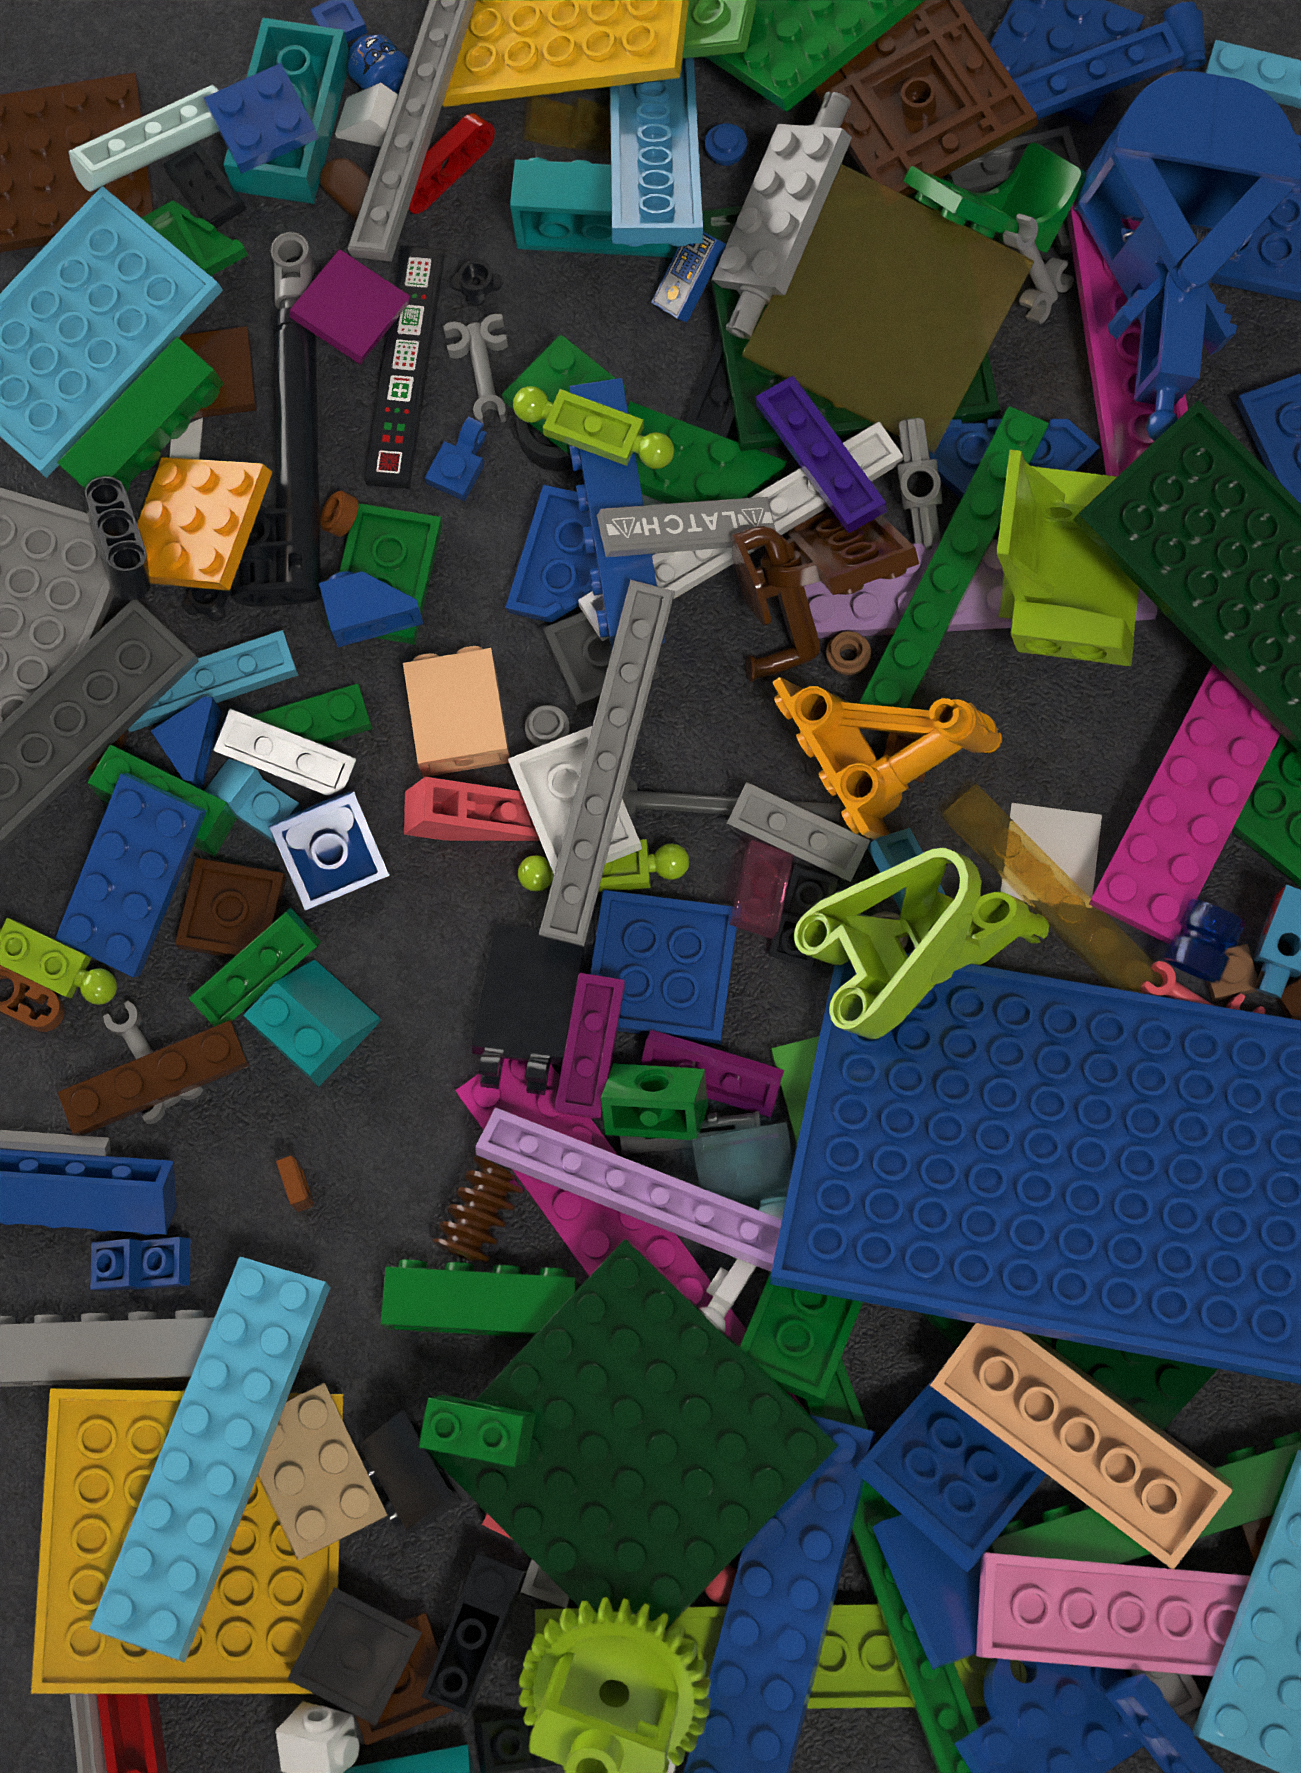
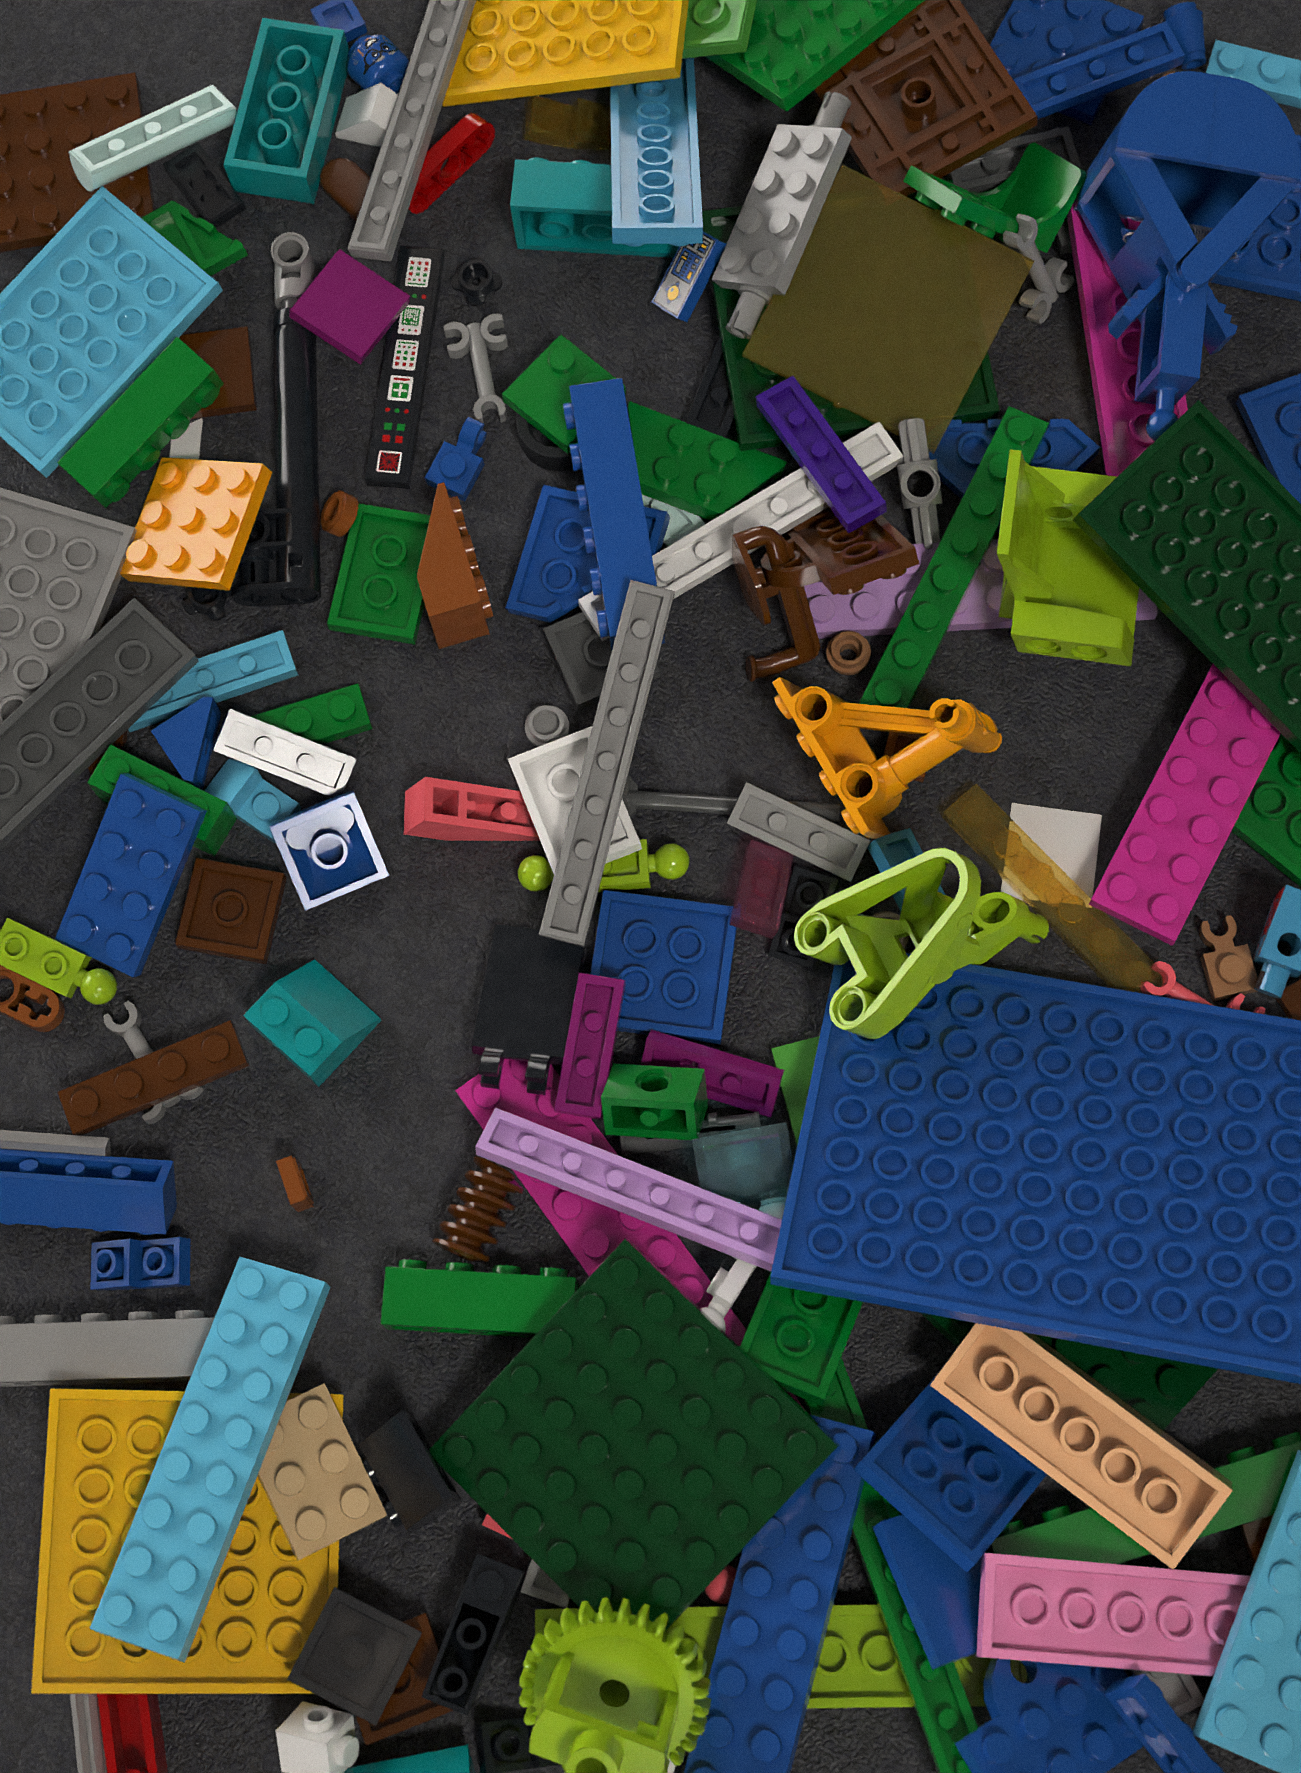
black beam [85,476,151,600] -> none
green plate [188,908,321,1027] -> none
blue plate [204,63,318,174] -> none
blue slope [319,571,424,647] -> none
light nougat brick [403,646,510,777] -> none
green brick [419,1395,536,1467] -> none
lime plate [513,386,674,469] -> none
light grey tile [597,497,776,557] -> none
blue plate [705,123,747,166] -> none
clear blue wheel [1163,899,1246,984] -> none
none -> dark orange slope [417,482,494,649]

